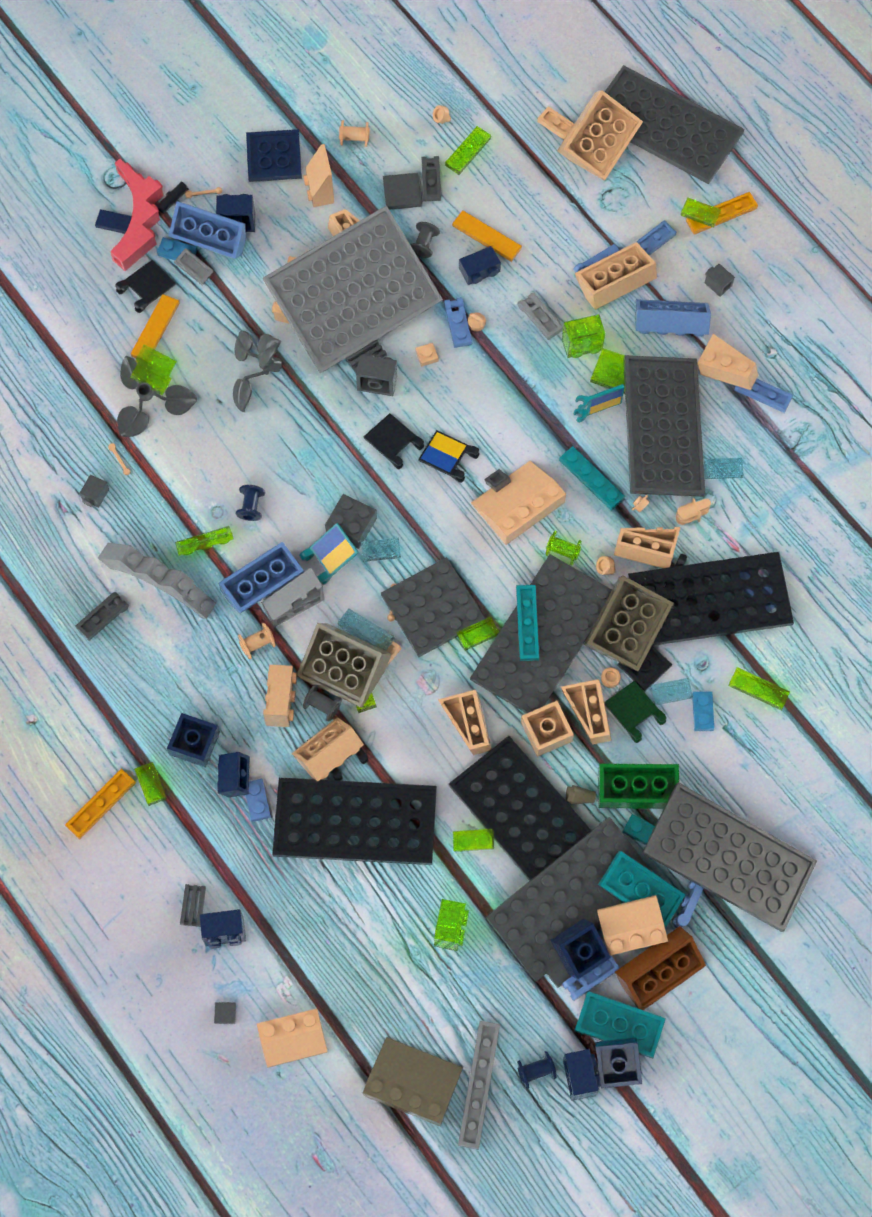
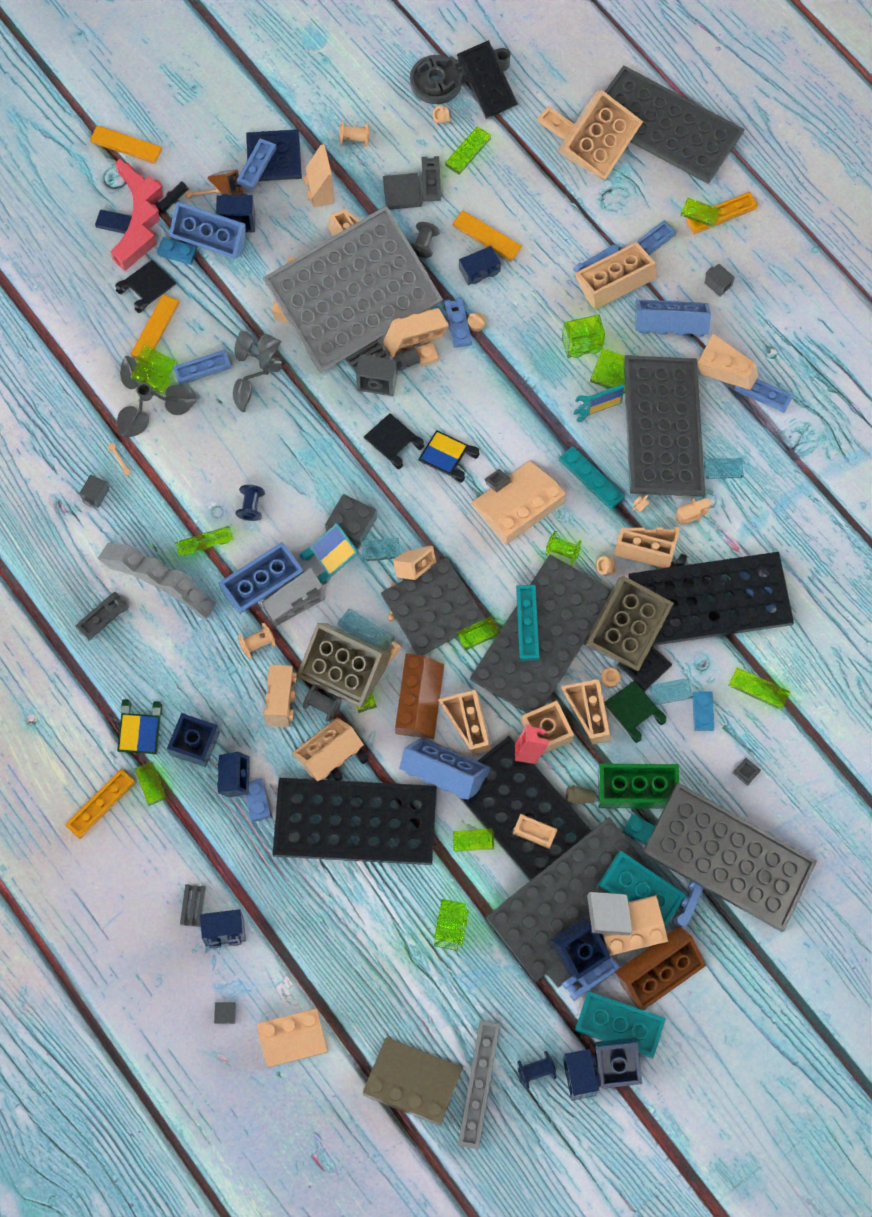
light grey tile [174,248,214,286] -> none
light grey plate [517,293,563,340] -> none
none -> light orange tile [90,125,162,164]
none -> flag [117,699,162,755]
none -> medium blue plate [173,350,231,385]
none -> dark orange slope [207,170,244,195]
none -> medium blue plate [237,138,276,190]
none -> light nougat wedge [383,308,449,358]
none -> dark grey hinge [392,347,420,371]
none -> light nougat slope [393,546,436,580]
none -> dark orange slope [395,654,444,739]
none -> medium blue slope [399,737,491,799]
none -> dark grey beam [410,48,511,104]
none -> black tile [457,40,518,119]
none -> light nougat tile [513,814,557,849]
none -> coral hinge [515,724,548,764]
none -> light grey tile [587,892,632,935]
none -> dark grey tile [733,758,761,786]

